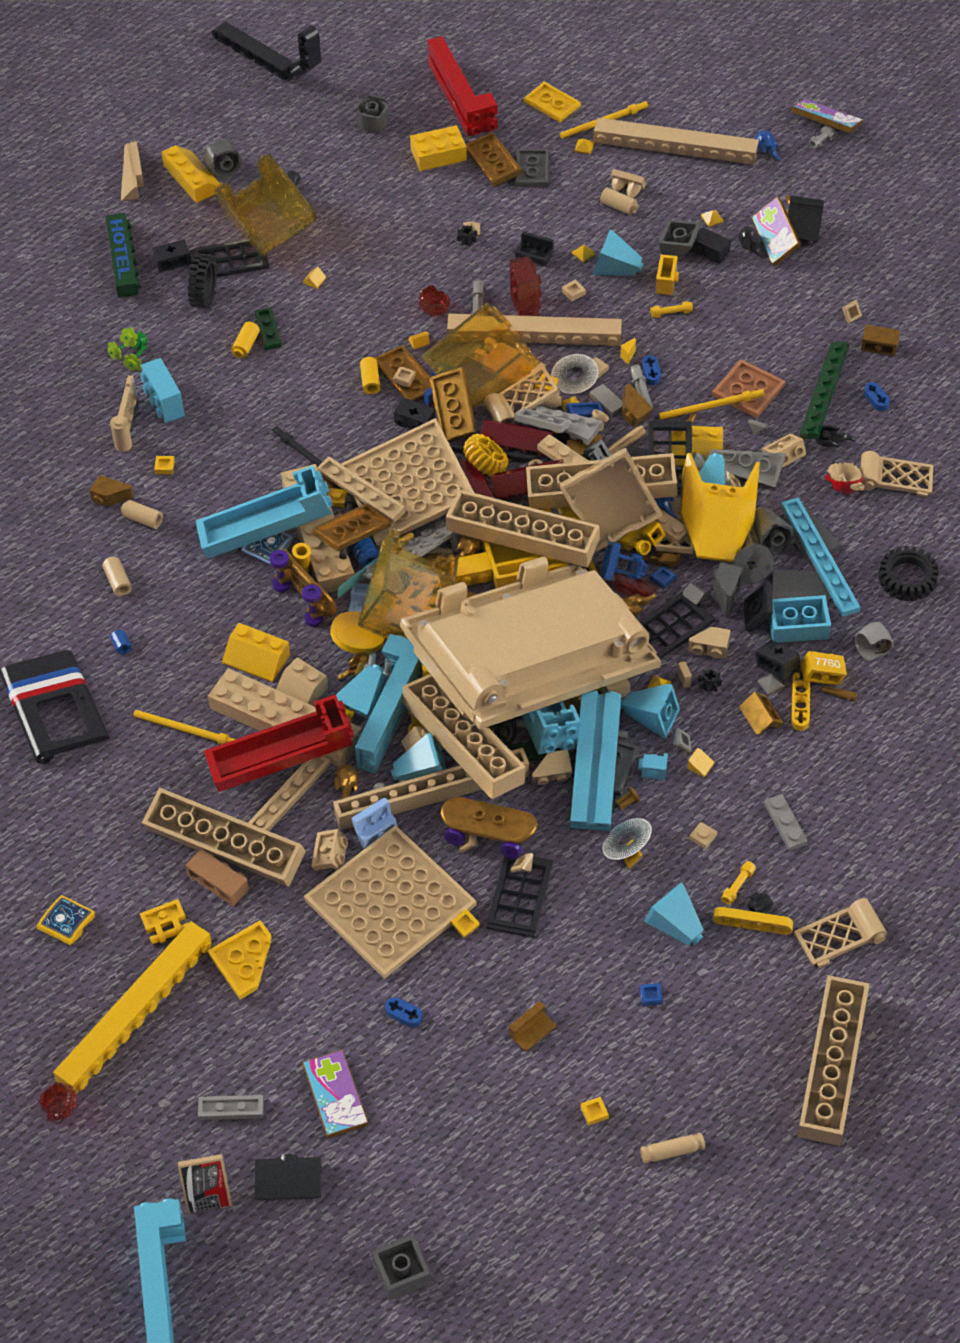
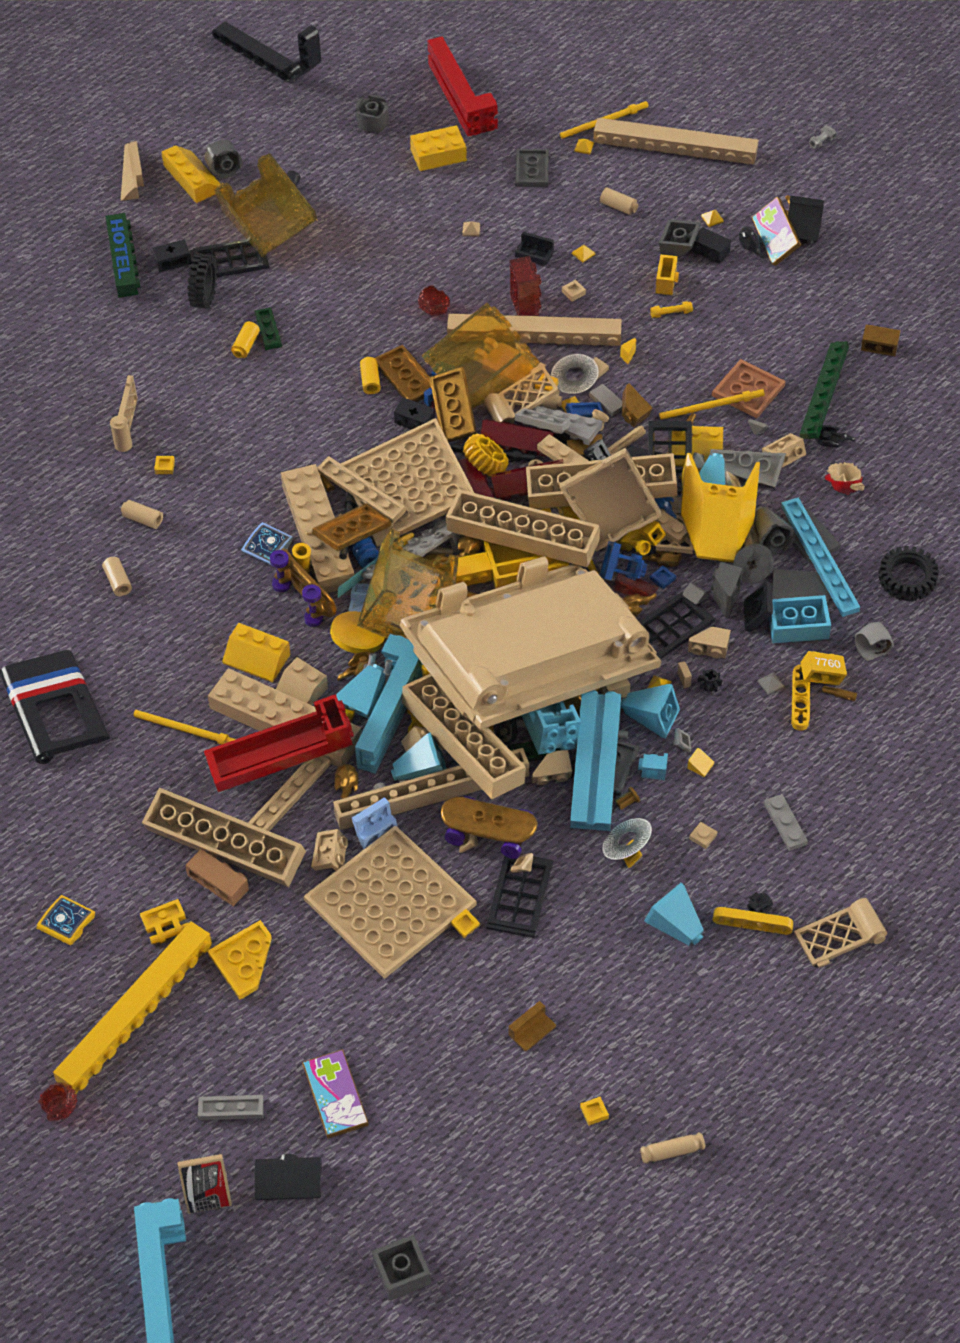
pearl gold slope [89,475,134,506] -> none
lime plant [108,327,148,371] -> none
blue piece [110,629,132,655] -> none
medium azure brick [140,358,185,423] -> none
medium azure brick [196,465,333,558] -> none
black bar [273,426,322,467] -> none
yellow slope [303,266,326,289] -> none
yellow plate [328,488,348,507] -> none
blue beam [385,997,422,1027] -> none
tan tile [393,366,416,387] -> none
yellow slope [408,331,430,349] -> none
black gear [457,225,477,246] -> none
pearl gold tile [465,132,523,187] -> none
light grey axle [471,280,485,315] -> none
yellow tile [523,82,581,123] -> none
medium azure slope [593,230,644,276] -> none
tan tile [611,169,646,198] -> none
light grey axle [630,365,653,407] -> none
blue tile [639,983,663,1006] -> none
blue beam [642,356,661,385] -> none
yellow bar [721,861,756,905] -> none
pearl gold panel [740,692,784,735] -> none
blue piece [755,130,782,161] -> none
black brick [755,640,801,680] -> none
tile [791,99,863,133] -> none
tan brick [797,975,869,1146] -> none
tan slope [842,300,862,323] -> none
tan piece [860,451,933,498] -> none
blue beam [864,382,890,411] -> none

